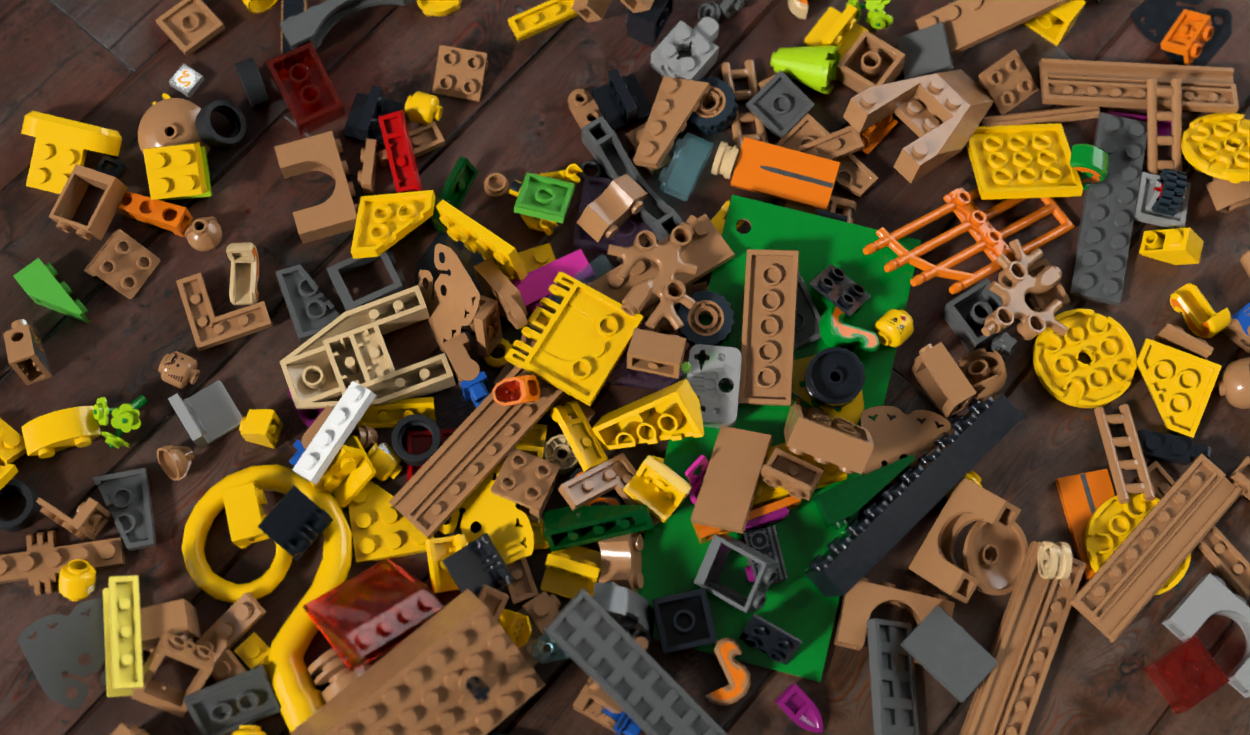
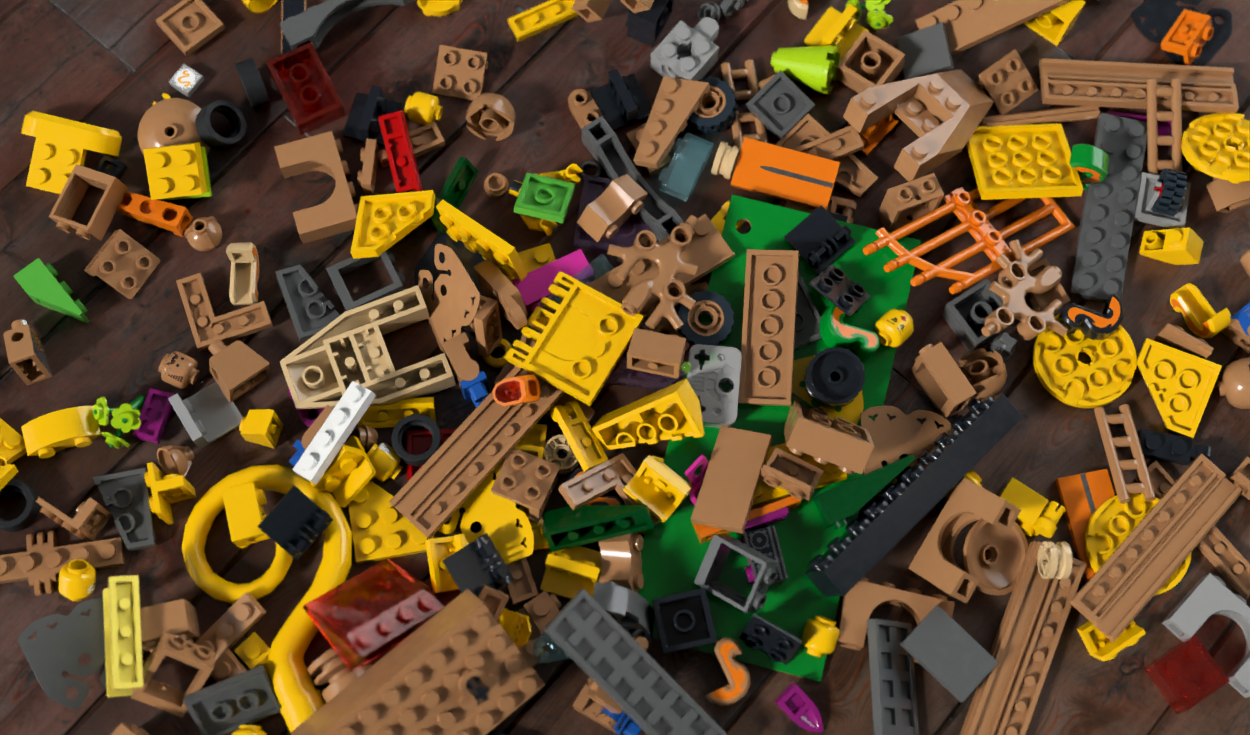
none -> magenta plate [132,388,175,444]
none -> yellow bracket [144,462,196,525]
none -> medium nougat torso [208,339,270,403]
none -> medium nougat cylinder [466,93,515,141]
none -> black hinge [784,205,856,274]
none -> yellow head [801,615,840,658]
none -> medium nougat window [878,173,944,233]
none -> yellow hinge [999,477,1066,538]
none -> black animal [1057,293,1124,340]
none -> yellow bracket [1077,620,1146,661]

